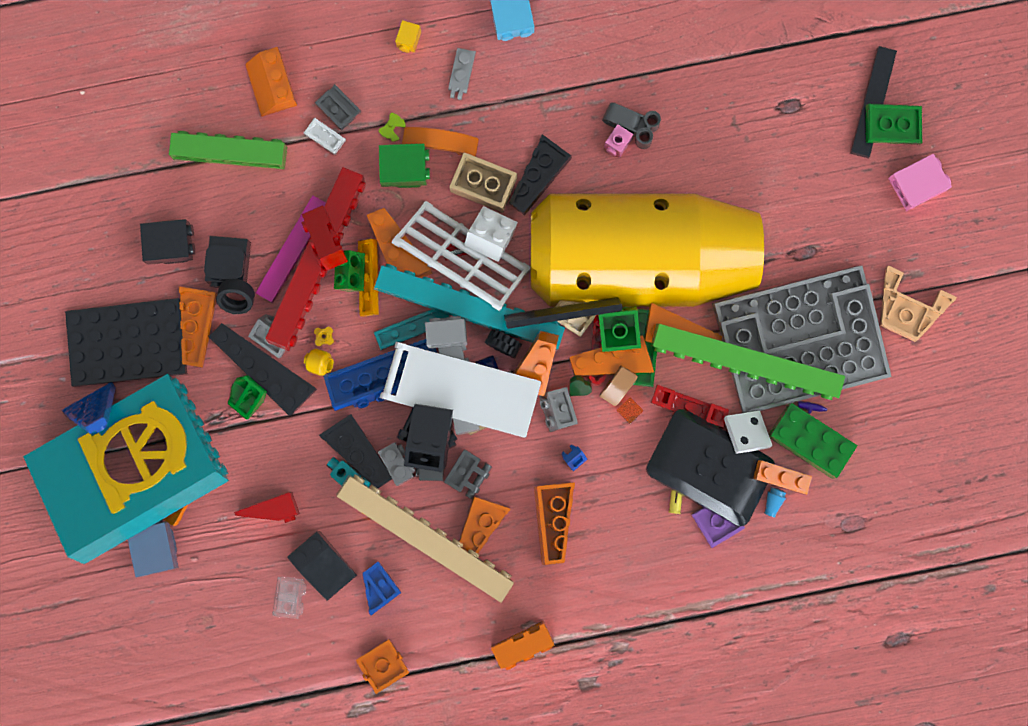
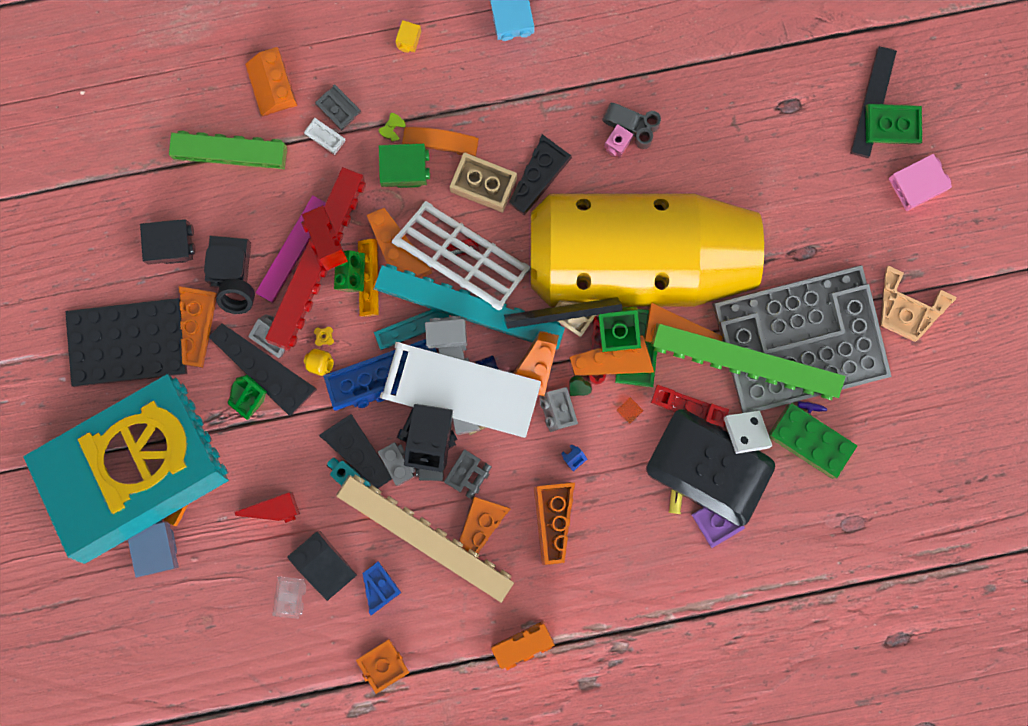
blue wing [62,382,116,434] -> none
light grey hinge [448,48,476,100] -> none
white piece [464,206,518,262] -> none
black tyre [484,329,522,358] -> none
medium nougat slope [599,366,638,406] -> none
orange plate [753,460,812,495] -> none
dark azure cone [764,487,786,517] -> none

